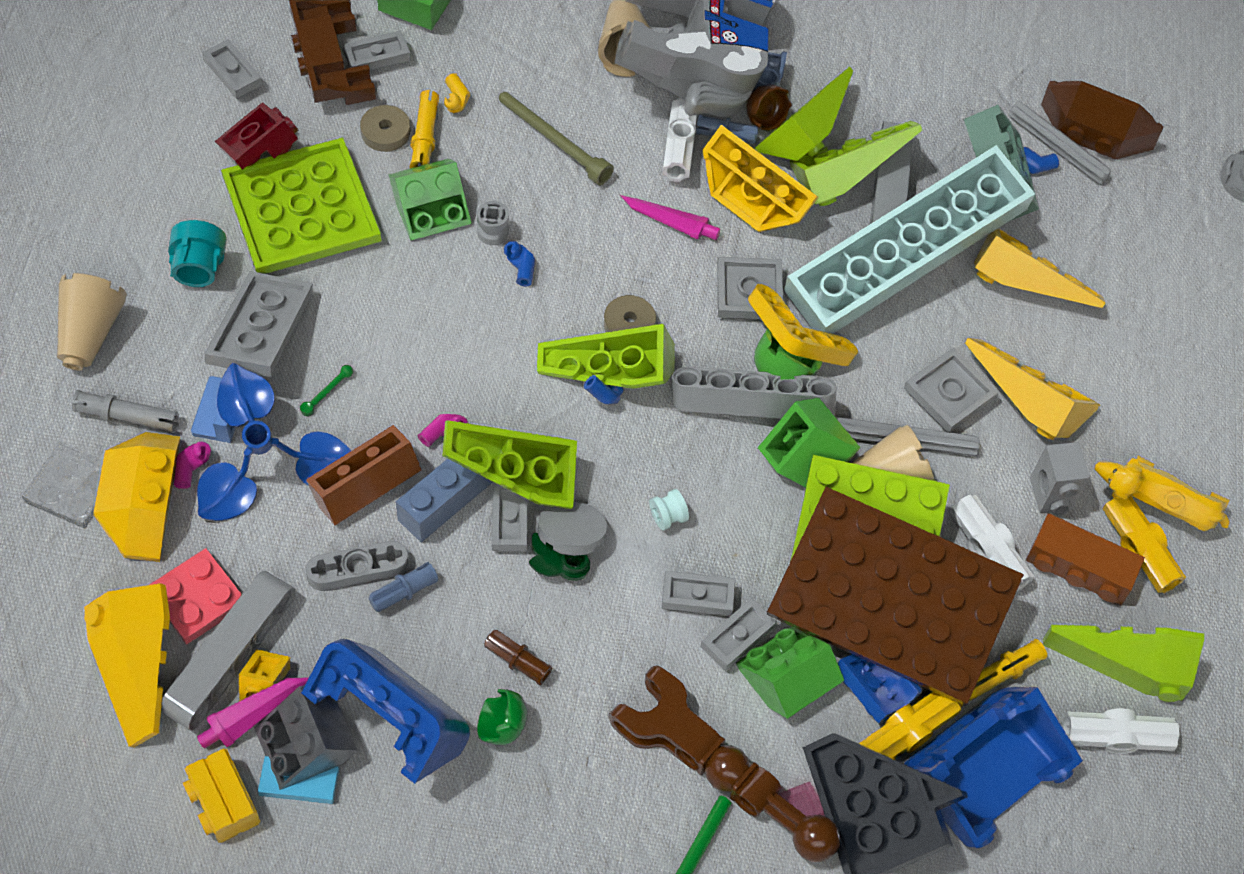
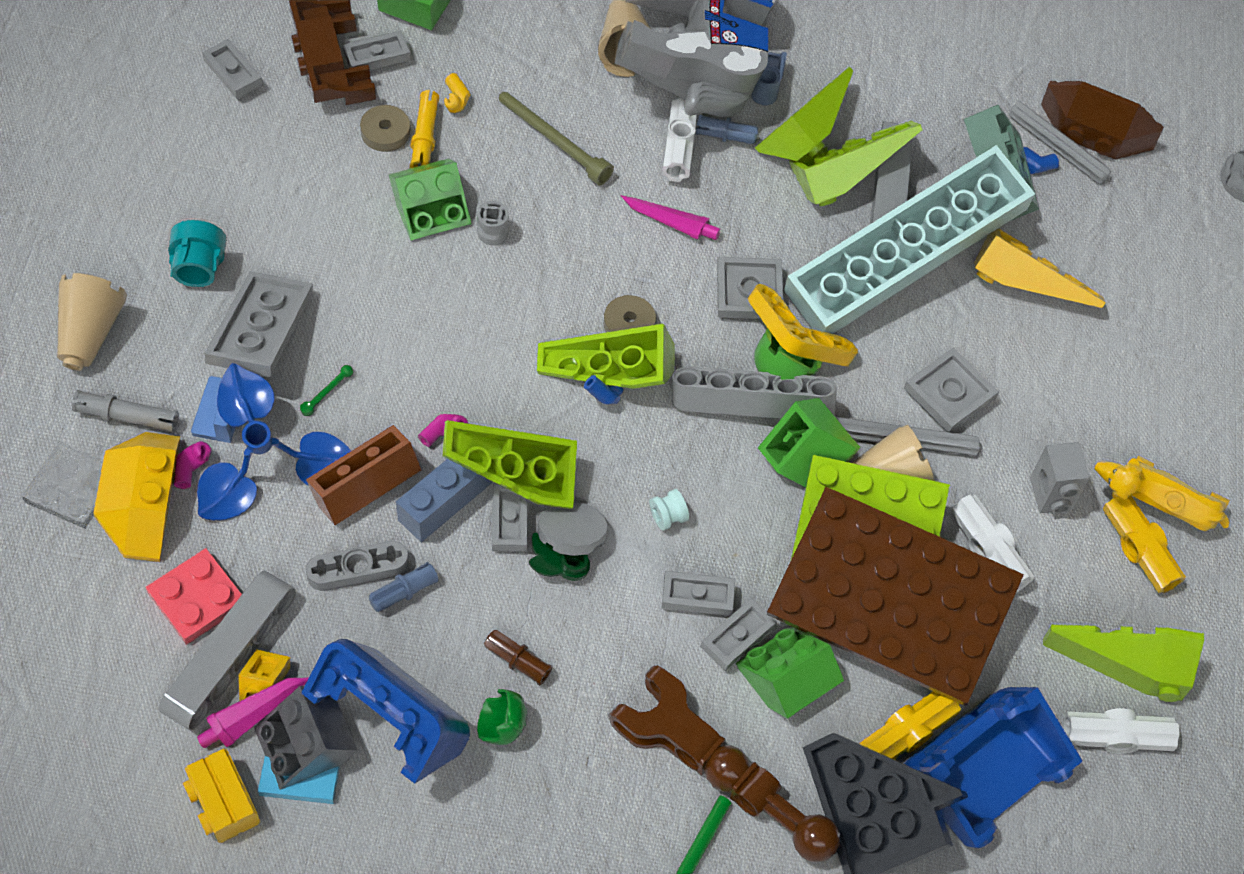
yellow wedge [84,583,170,748] -> none
dark red plate [215,102,299,170] -> none
lime plate [221,137,382,274] -> none
blue arm [504,241,535,287] -> none
yellow wedge [703,125,818,232] -> none
reddish brown hair [746,84,792,131] -> none
clear pink tile [778,781,825,816] -> none
blue bracket [838,654,922,724] -> none
yellow pin [958,639,1047,707] -> none
yellow wedge [965,338,1100,440] -> none
dark orange brick [1025,513,1145,605] -> none

